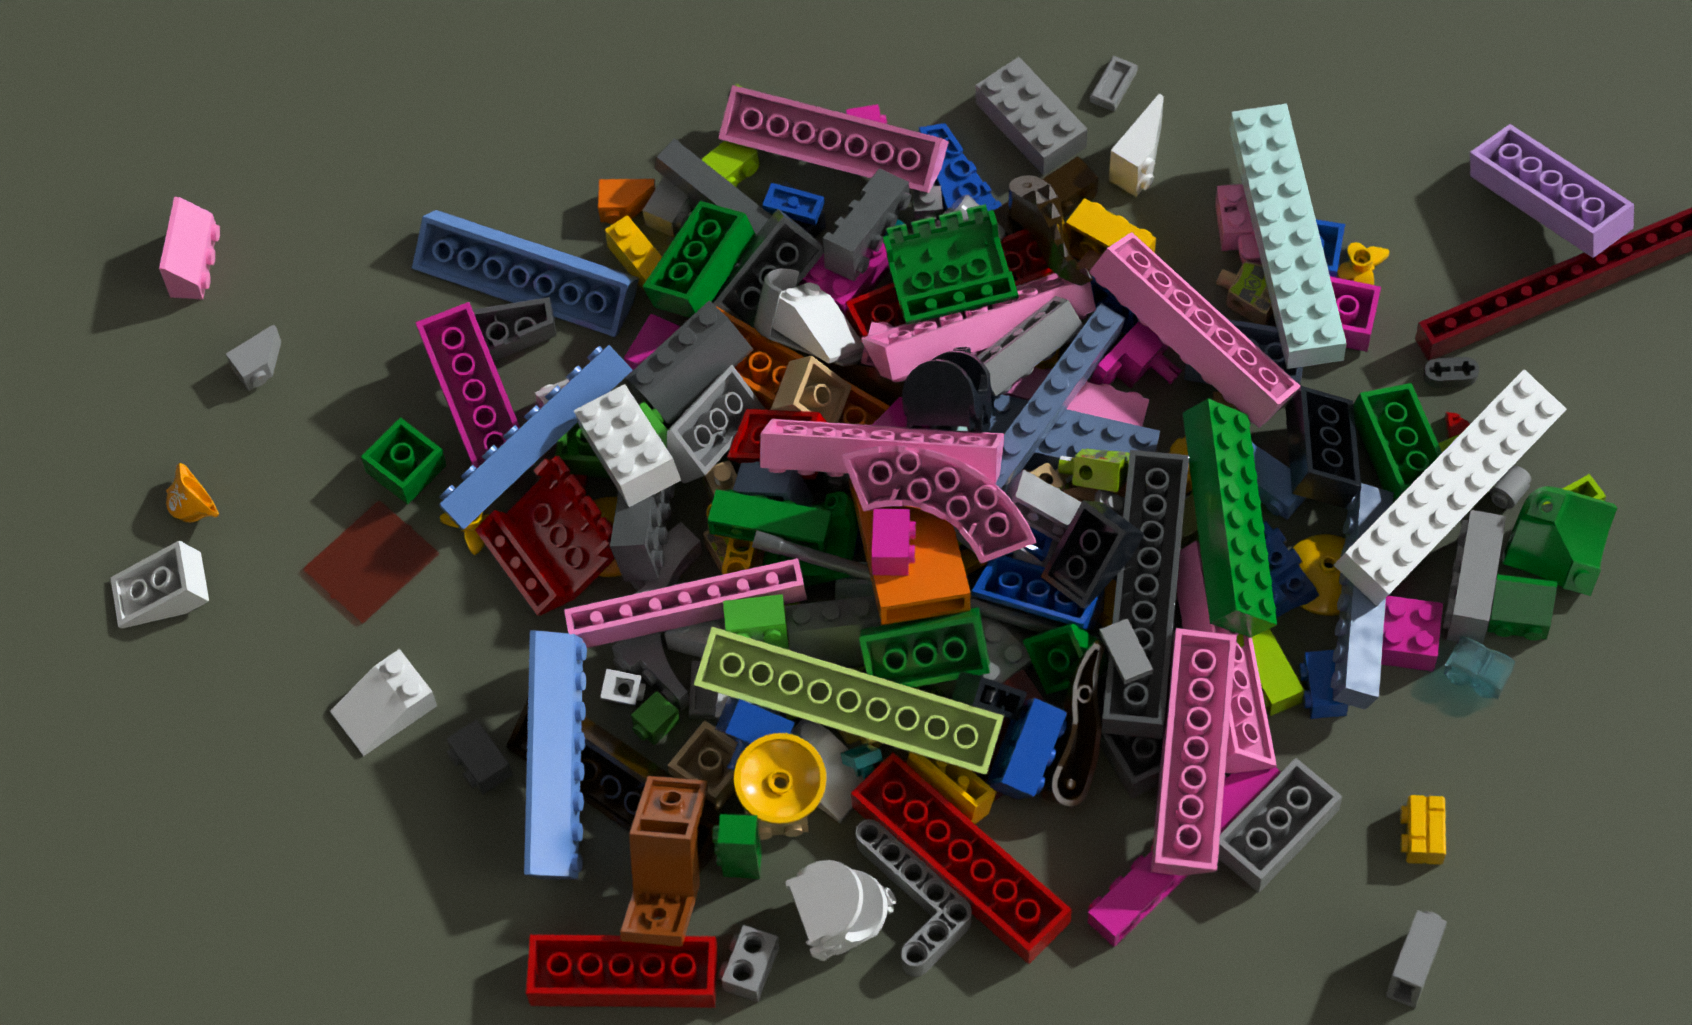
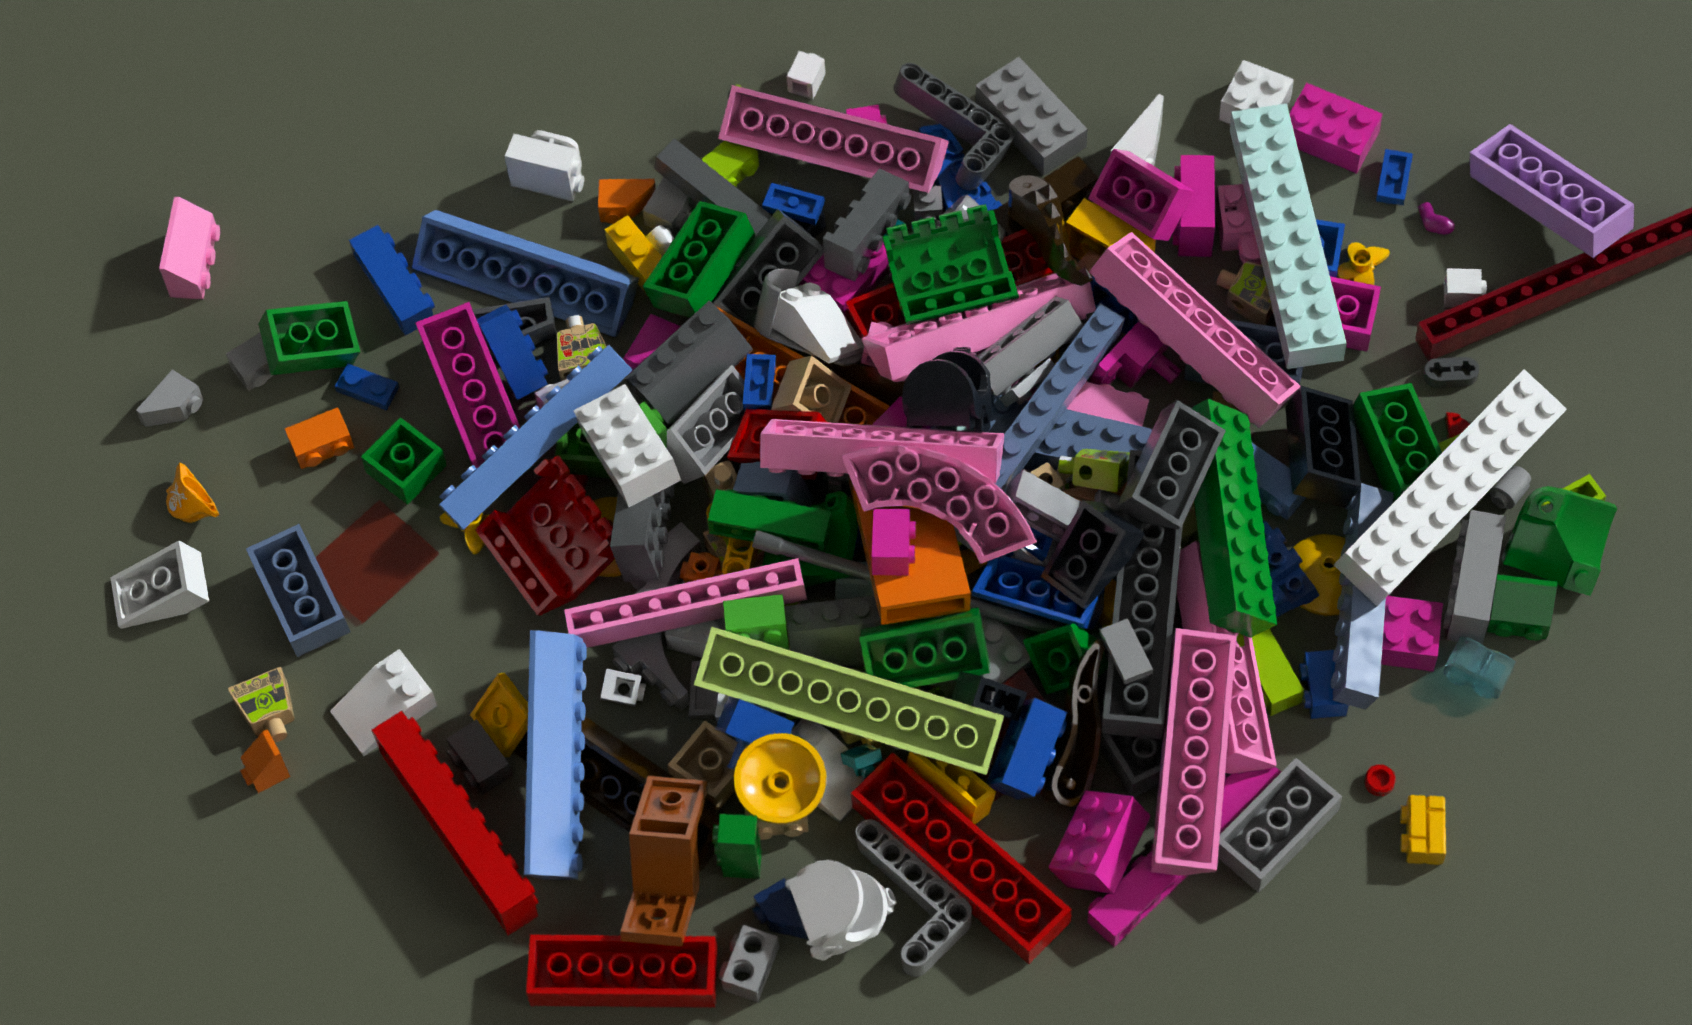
bright green brick [631,691,680,746] -> none
light grey tile [1090,56,1138,112] -> none
light grey brick [1386,910,1447,1008] -> none
none -> light grey slope [136,369,204,427]
none -> torso [228,666,295,742]
none -> orange slope [240,729,290,793]
none -> sand blue brick [246,524,351,657]
none -> green brick [258,301,360,375]
none -> orange piece [285,407,354,469]
none -> blue plate [335,363,400,410]
none -> blue brick [349,225,435,336]
none -> red brick [371,711,539,936]
none -> yellow tile [470,673,528,757]
none -> blue brick [476,304,548,400]
none -> white brick [505,130,584,201]
none -> torso [557,315,607,381]
none -> white cone [646,225,675,256]
none -> orange brick [680,552,723,583]
none -> blue plate [743,354,776,410]
none -> dark blue slope [752,878,809,940]
none -> white brick [787,51,825,100]
none -> dark grey beam [893,63,1015,190]
none -> light grey plate [999,358,1055,407]
none -> dark pink brick [1048,791,1151,894]
none -> dark pink brick [1088,149,1194,241]
none -> dark grey slope [1117,400,1226,529]
none -> dark pink brick [1173,155,1215,257]
none -> white brick [1219,60,1294,124]
none -> dark pink brick [1289,83,1383,173]
none -> red tile [1364,764,1396,796]
none -> blue plate [1376,149,1413,206]
none -> magenta arm [1418,202,1455,235]
none -> white brick [1444,268,1487,307]

